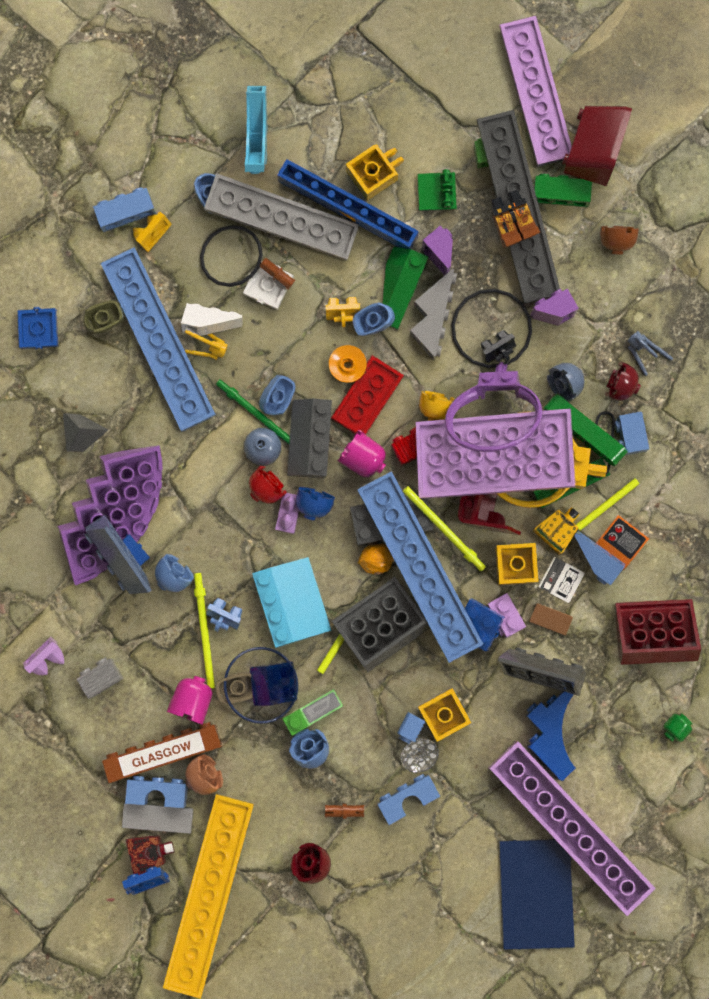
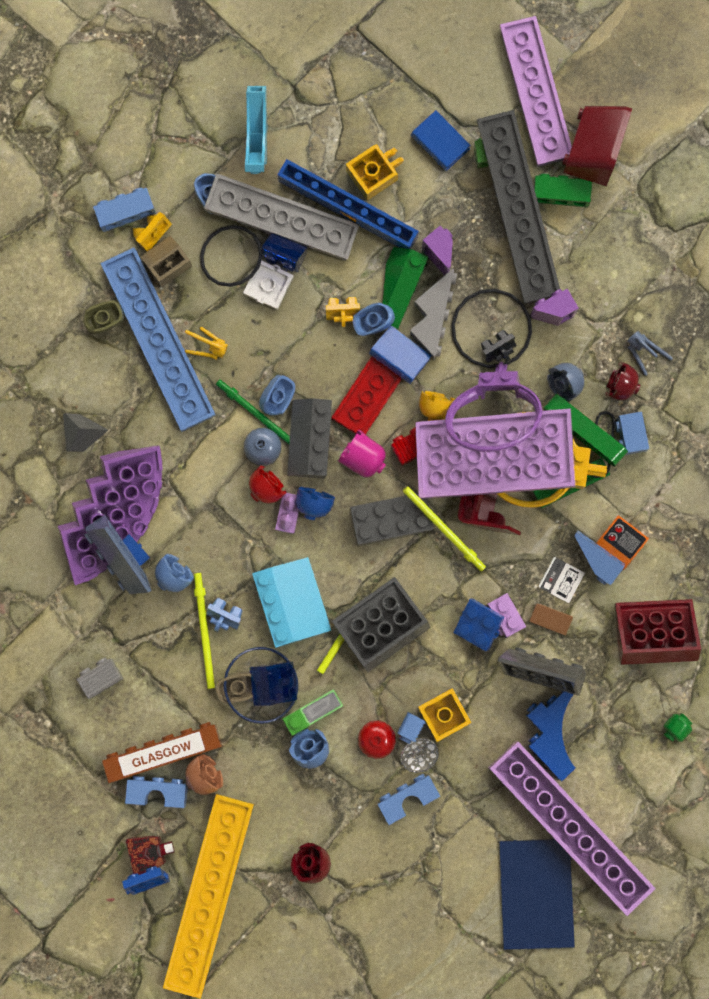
blue plate [18,307,58,349] -> none
lavender tile [23,637,64,675] -> none
light grey piece [122,803,194,834] -> none
dark pink cylinder [167,676,213,725] -> none
white slope [181,303,243,336] -> none
dark orange axle [260,258,296,290] -> none
dark orange pin [325,803,364,819] -> none
light orange dish [329,345,367,383] -> none
medium blue plate [357,471,484,663] -> none
light orange hair [357,543,394,575] -> none
green hinge [418,169,457,211] -> none
hips [490,190,540,248] -> none
yellow brick [495,543,538,585] -> none
yellow torso [533,507,580,555] -> none
neon yellow bar [576,478,640,531] -> none
dark orange cylinder [600,226,639,255] -> none
none -> dark tan slope [140,235,192,287]
none -> clear blue slope [262,233,307,273]
none -> red cylinder [357,720,396,759]
none -> piece [369,326,432,384]
none -> blue piece [411,110,471,171]

